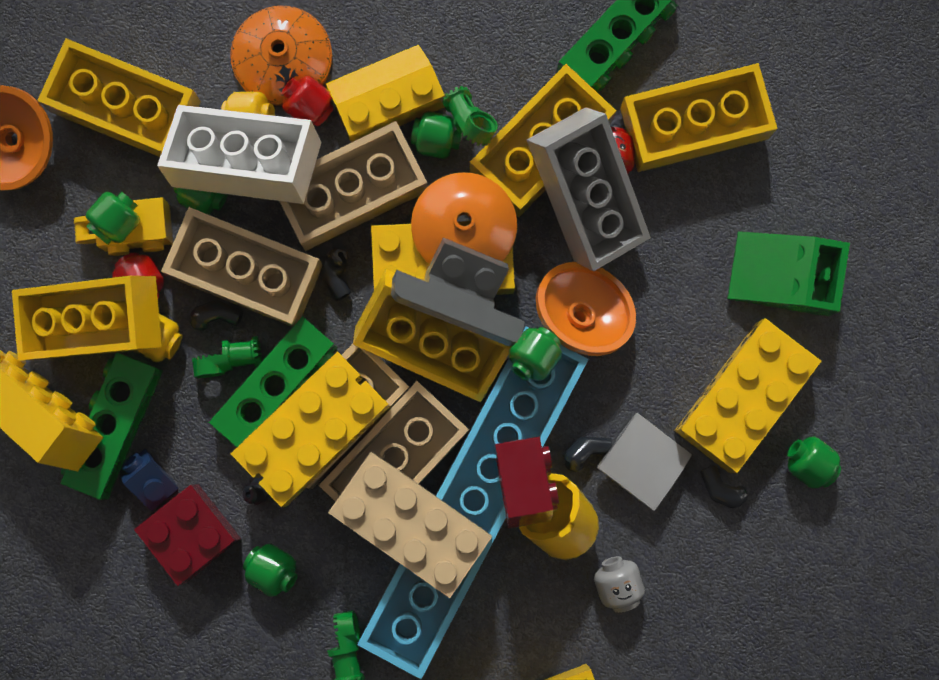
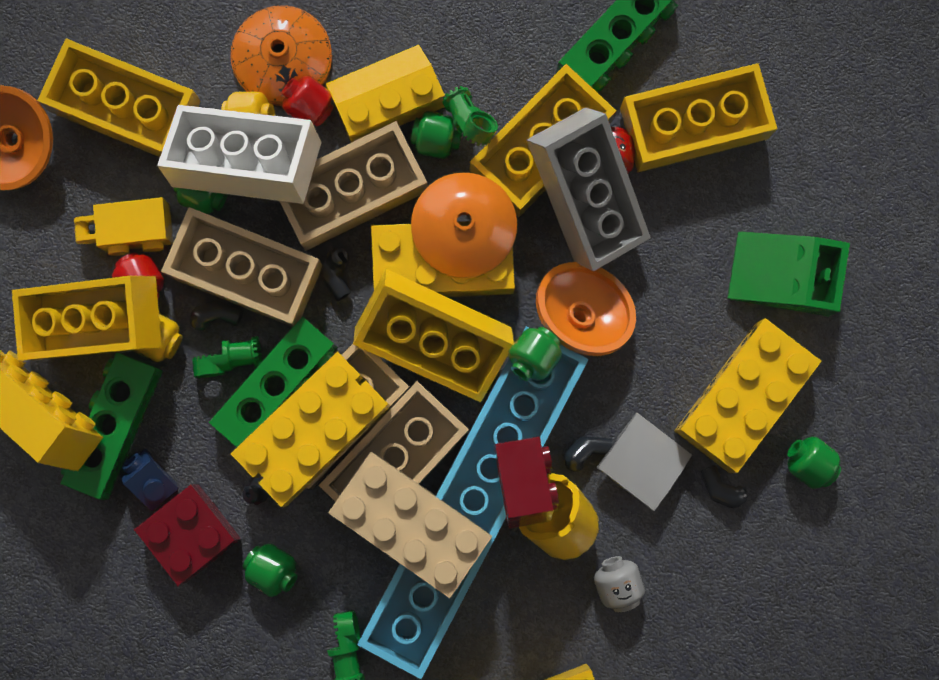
green head [86,191,140,245] -> none
dark grey plate [391,237,525,346] -> none

